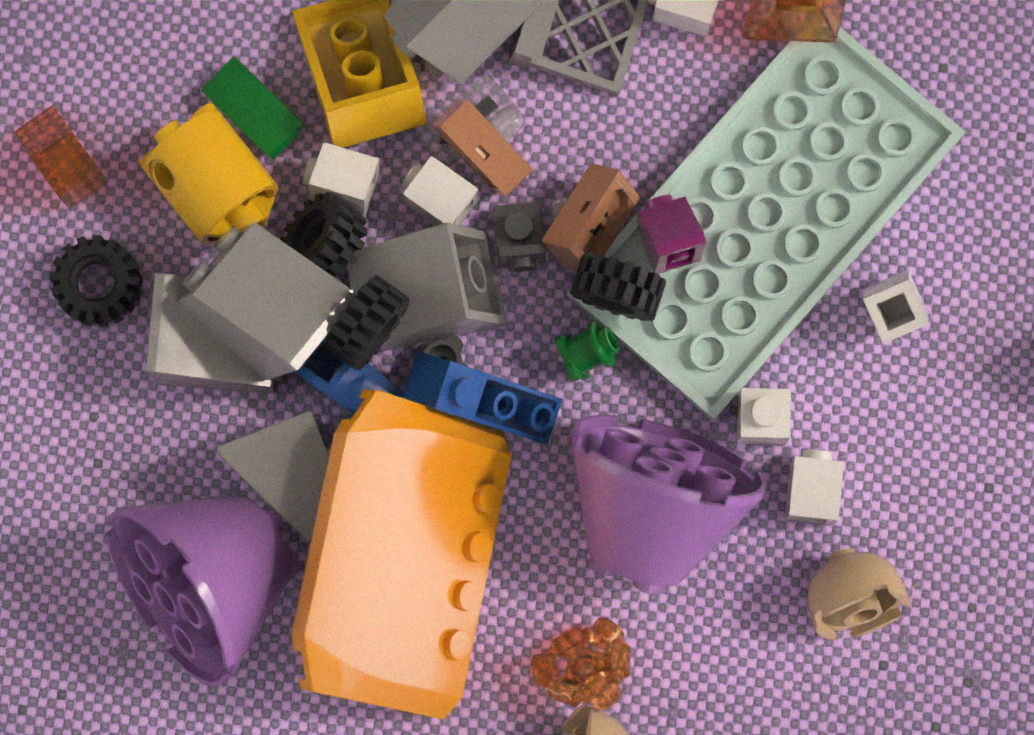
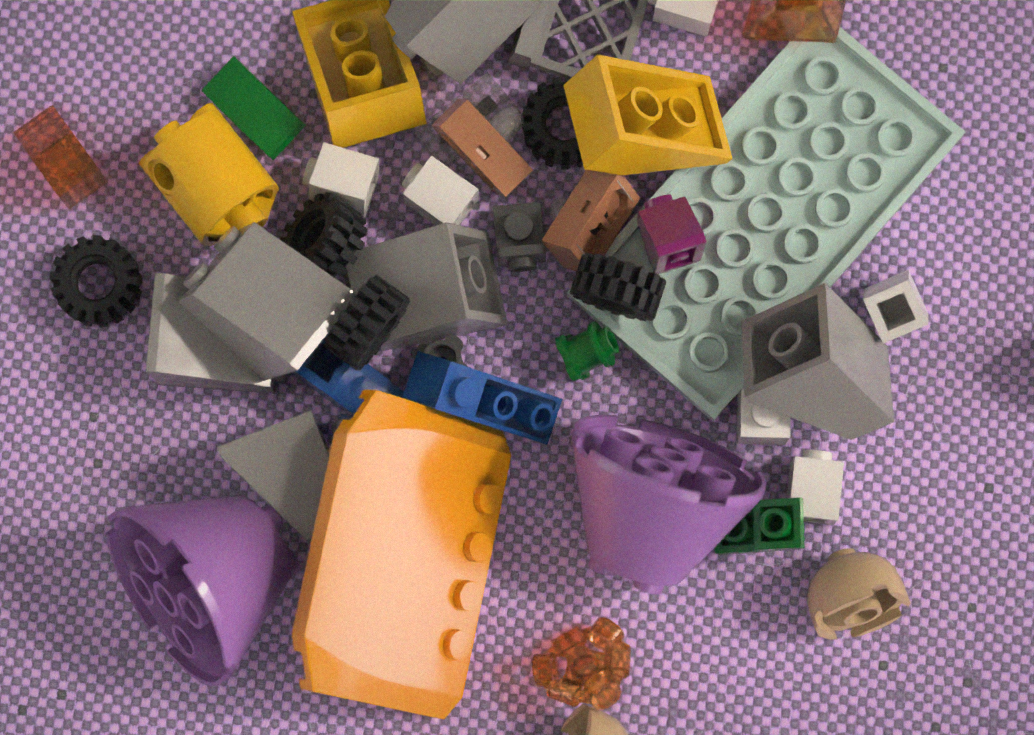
none -> black tyre [522,76,583,170]
none -> yellow slope [563,54,733,175]
none -> green slope [714,497,805,555]
none -> light grey slope [741,283,894,440]

